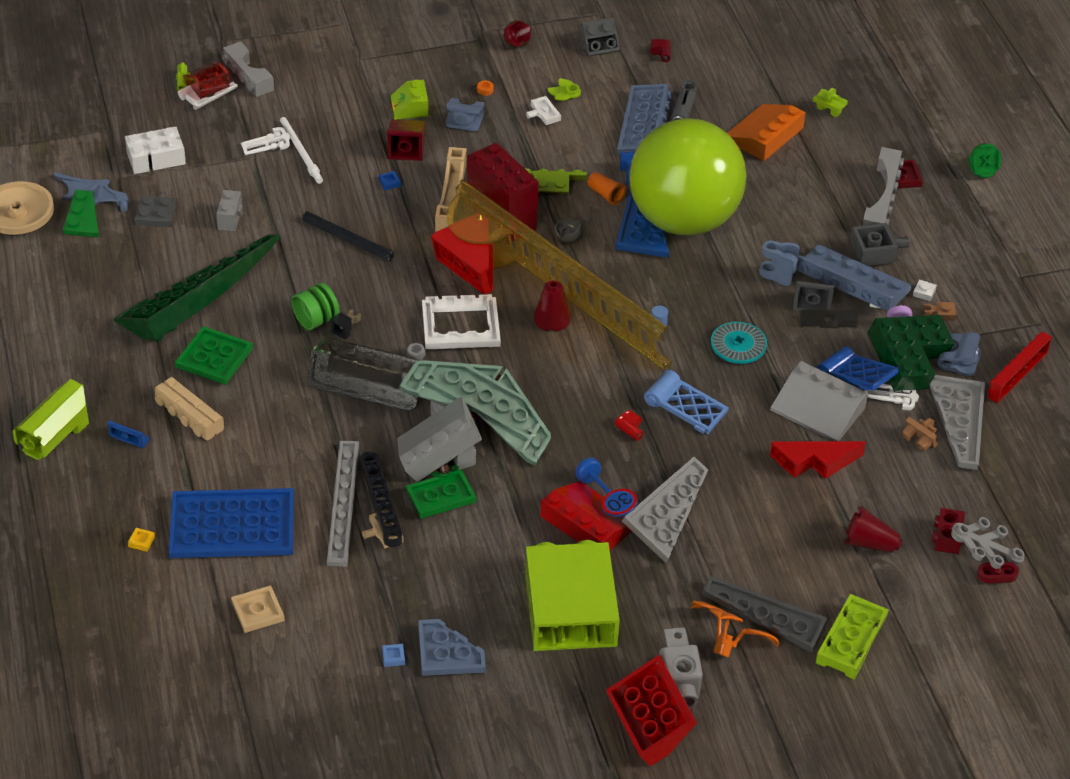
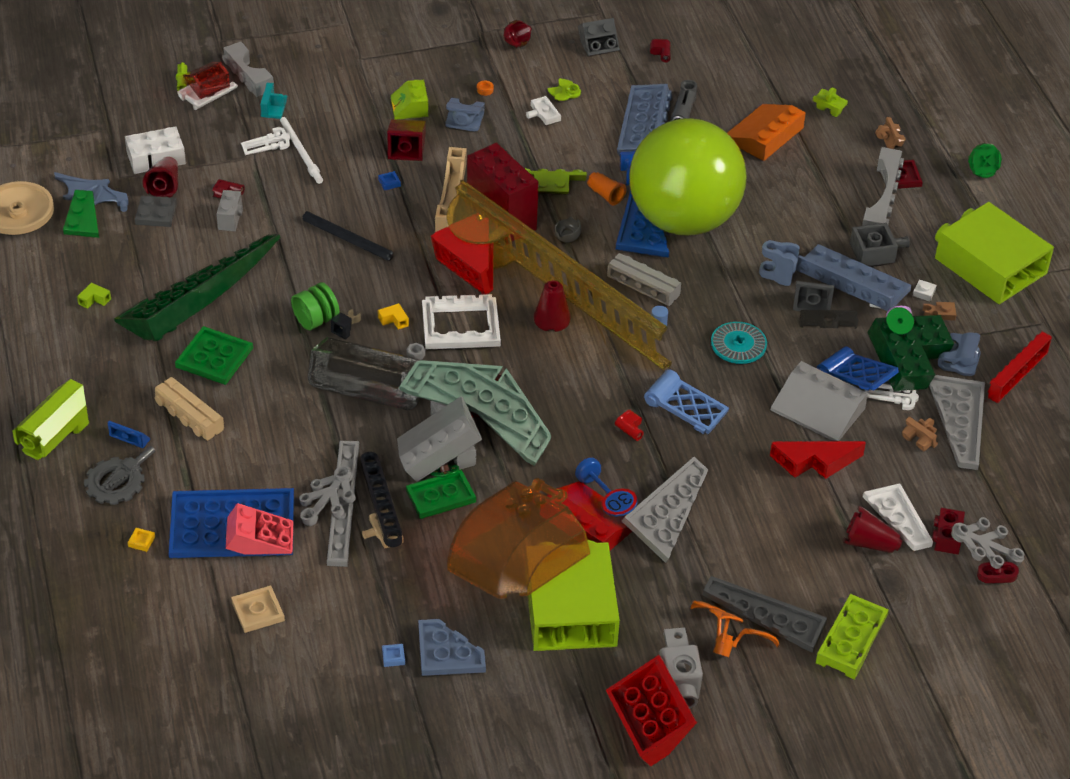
none -> lime piece [77,283,111,309]
none -> dark grey bar [84,446,155,505]
none -> dark red cone [143,157,178,198]
none -> dark red piece [212,179,245,199]
none -> coral slope [226,503,293,555]
none -> teal panel [260,83,287,119]
none -> light grey plant [299,466,356,526]
none -> yellow piece [378,303,409,330]
none -> clear orange windscreen [447,478,590,599]
none -> light grey brick [607,253,681,306]
none -> white wing [863,484,933,551]
none -> medium nougat hips [875,117,906,149]
none -> green piece [886,307,914,334]
none -> lime brick [935,202,1054,305]

